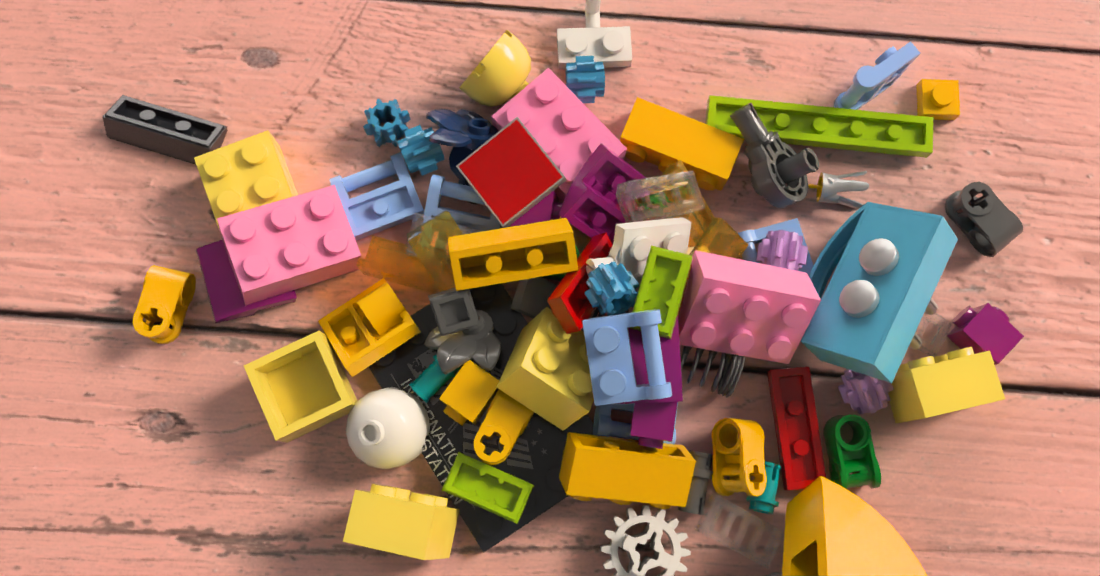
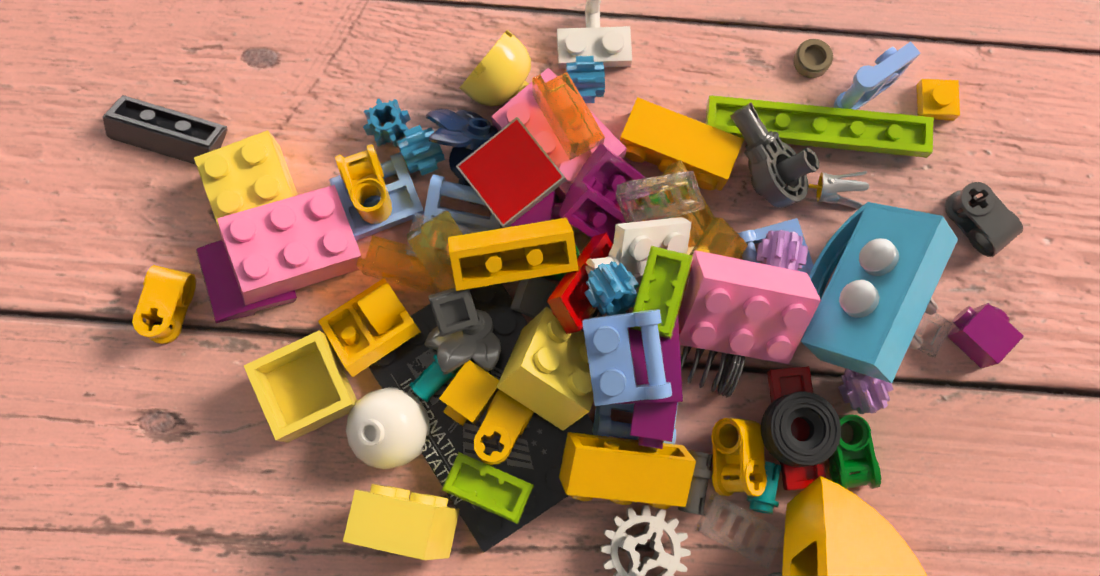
light yellow piece [888,347,1005,423] -> none
none -> yellow piece [335,144,392,224]
none -> clear yellow panel [532,72,605,160]
none -> black tyre [761,392,841,467]
none -> dark tan tile [793,39,833,78]

